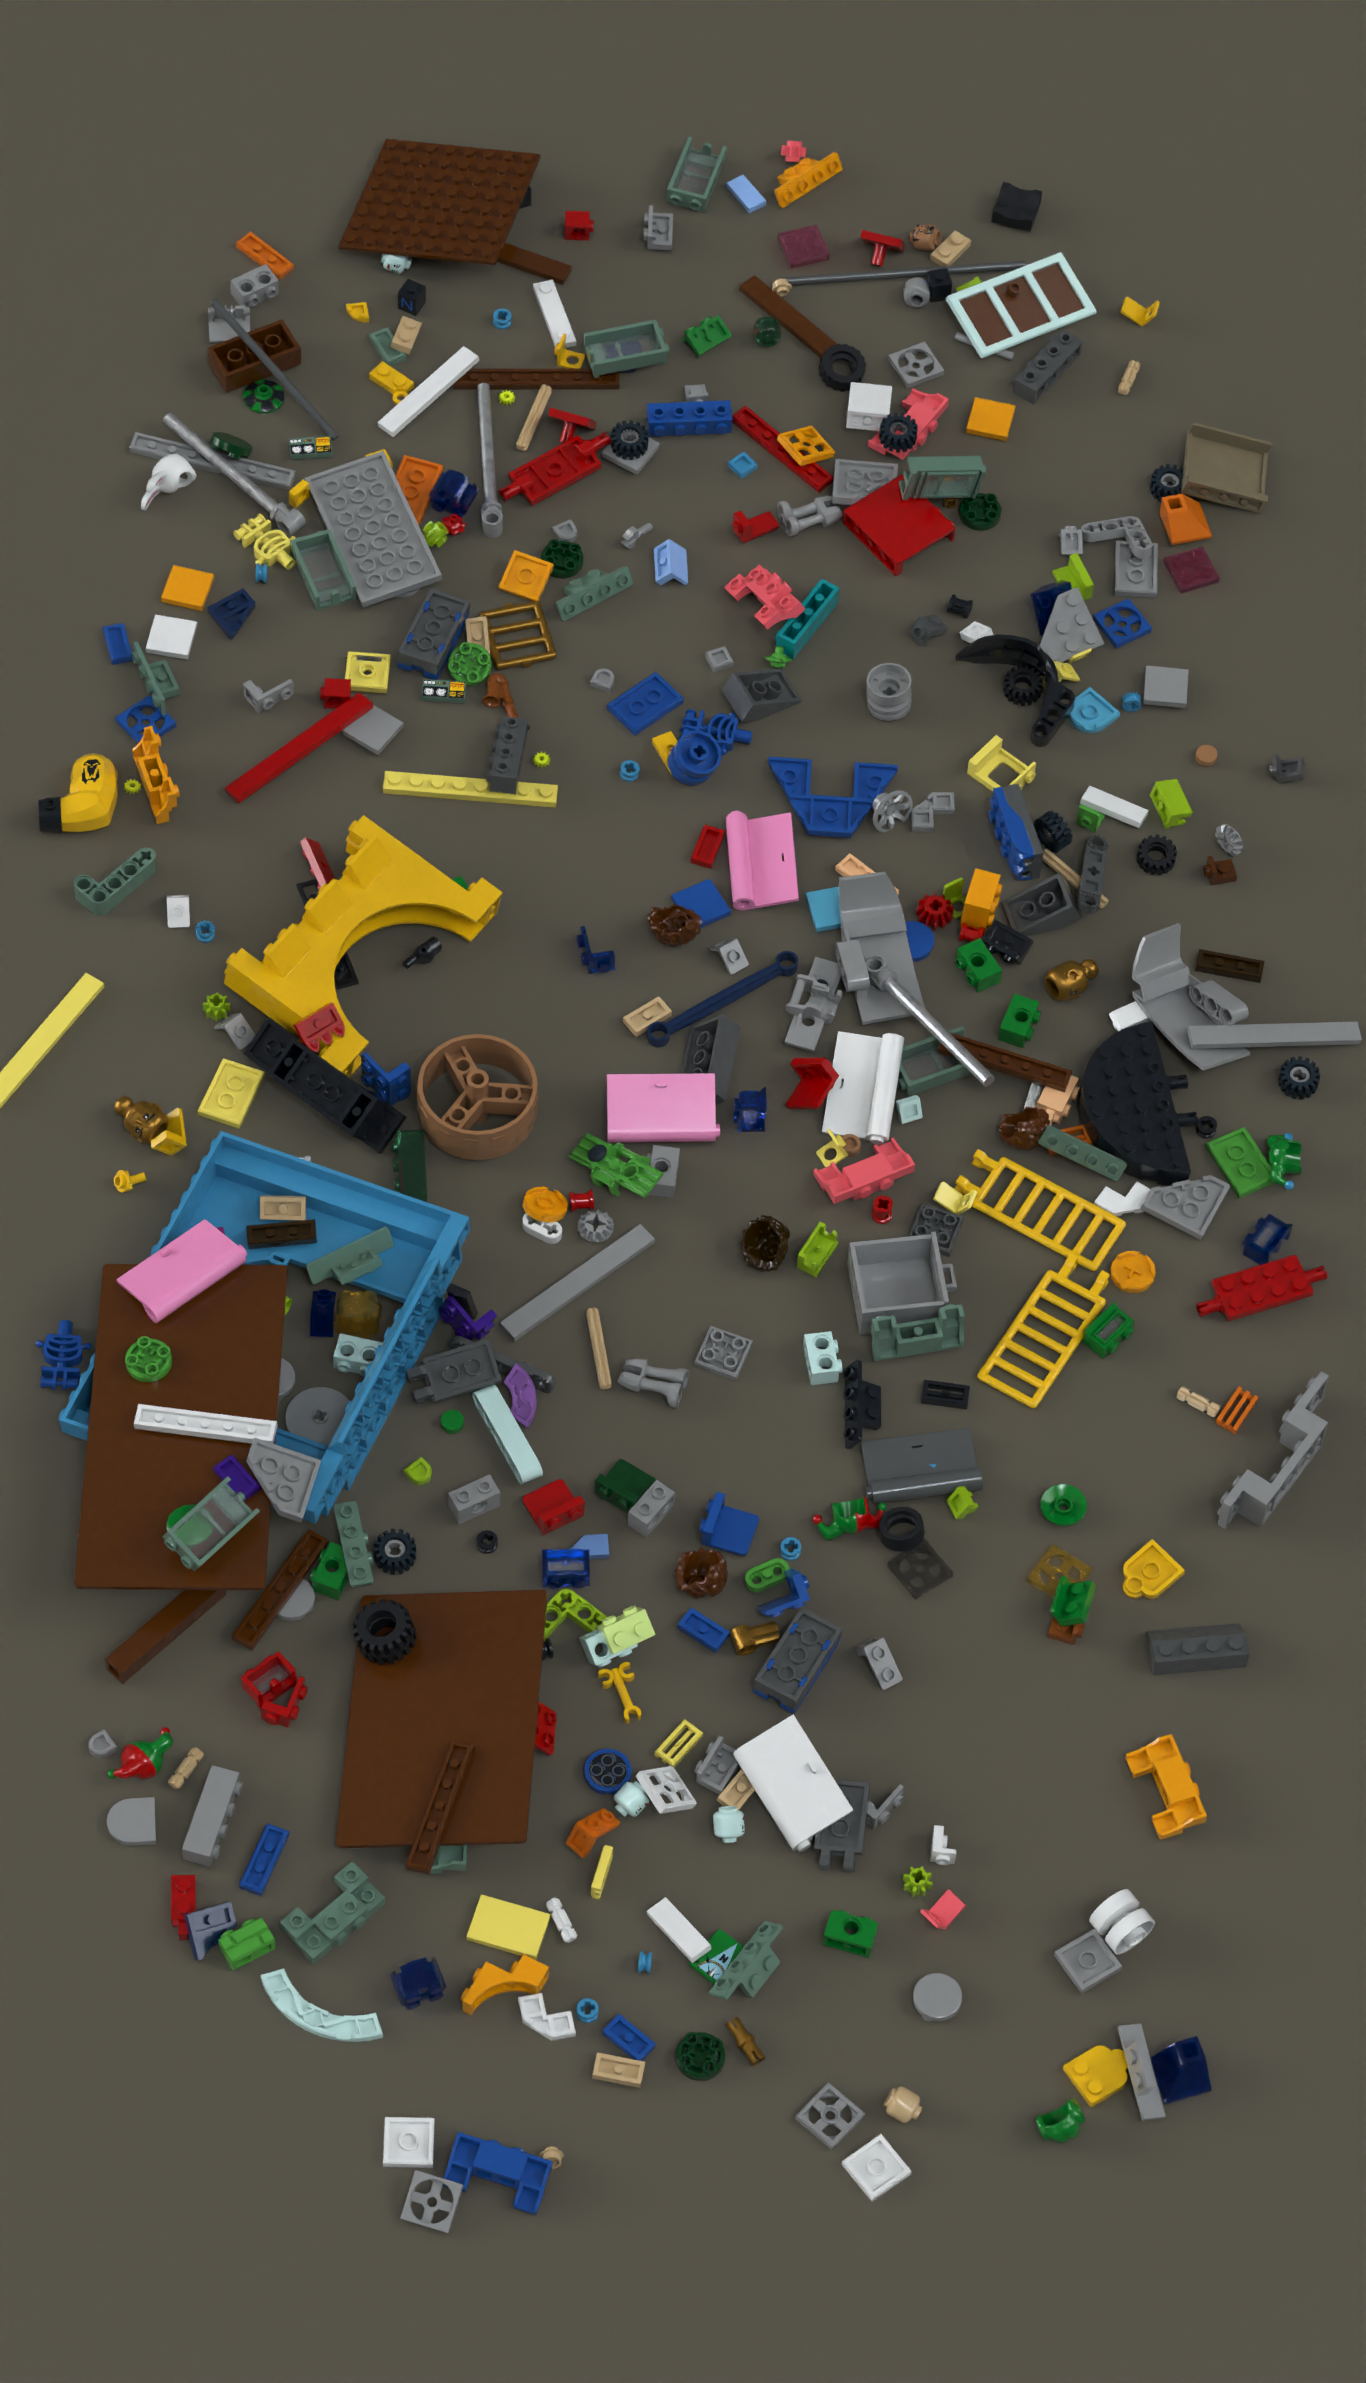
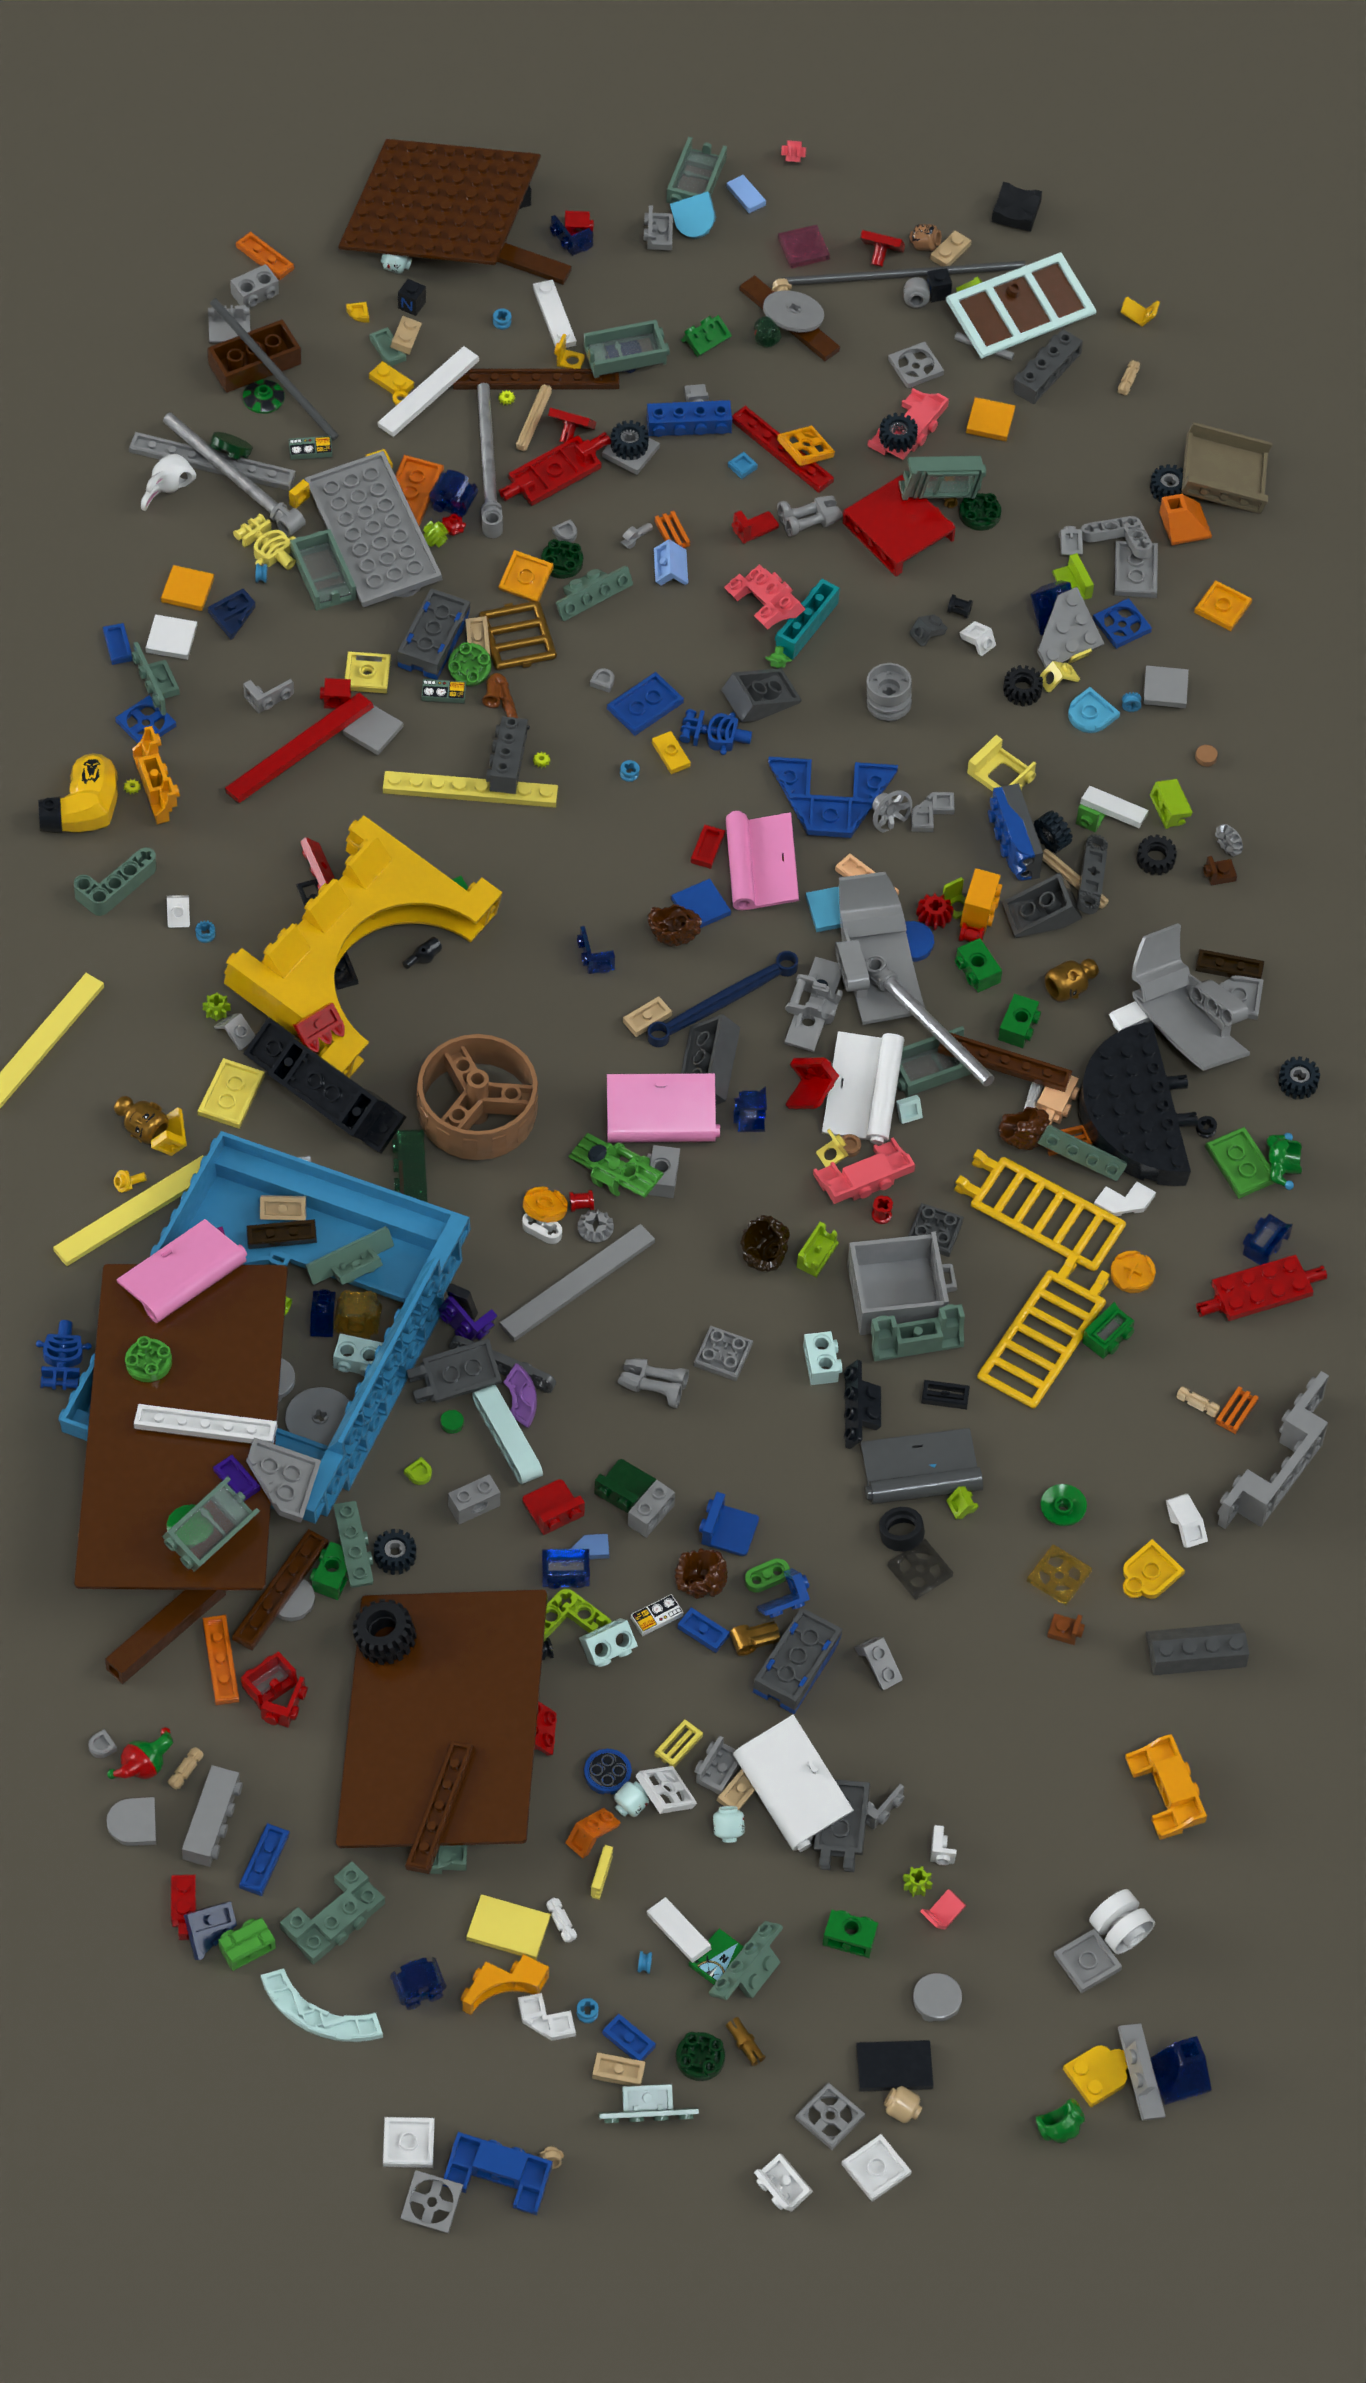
blue bracket [361,1052,411,1106] -> none
black bush [477,1530,498,1554] -> none
tan axle [586,1307,612,1390] -> none
yellowish green bracket [597,1605,655,1654] -> none
yellow bar [598,1662,641,1724] -> none
blue wheel [667,730,722,785] -> none
light grey tile [705,646,733,673] -> none
light grey bracket [709,938,749,975] -> none
light orange bracket [774,152,843,208] -> none
dark azure bush [780,1537,802,1561] -> none
green piece [812,1497,887,1541] -> none
black tyre [818,344,866,392] -> none
light grey plate [832,459,898,505] -> none
white panel [846,382,892,431] -> none
light yellow bracket [933,1182,978,1215] -> none
black piece [955,634,1075,747] -> none
black bracket [981,919,1034,964] -> none
green bracket [1050,1575,1096,1626] -> none
light grey plate [1141,1175,1231,1240] -> none
clear pink tile [1164,546,1220,594] -> none
light grey tile [1187,1022,1362,1049] -> none
flat silver bracket [1270,754,1305,783] -> none
none -> light yellow tile [53,1155,204,1267]
none -> orange tile [202,1615,239,1705]
none -> clear blue bracket [550,215,593,256]
none -> bracket [598,2084,699,2123]
none -> tile [631,1594,683,1637]
none -> orange tile [654,511,690,548]
none -> medium azure tile [670,191,716,238]
none -> white bracket [754,2153,813,2212]
none -> light grey piece [763,290,824,332]
none -> black tile [856,2040,934,2092]
none -> white slope [1166,1494,1208,1548]
none -> light orange tile [1194,580,1252,631]
none -> light grey tile [1220,976,1264,1020]

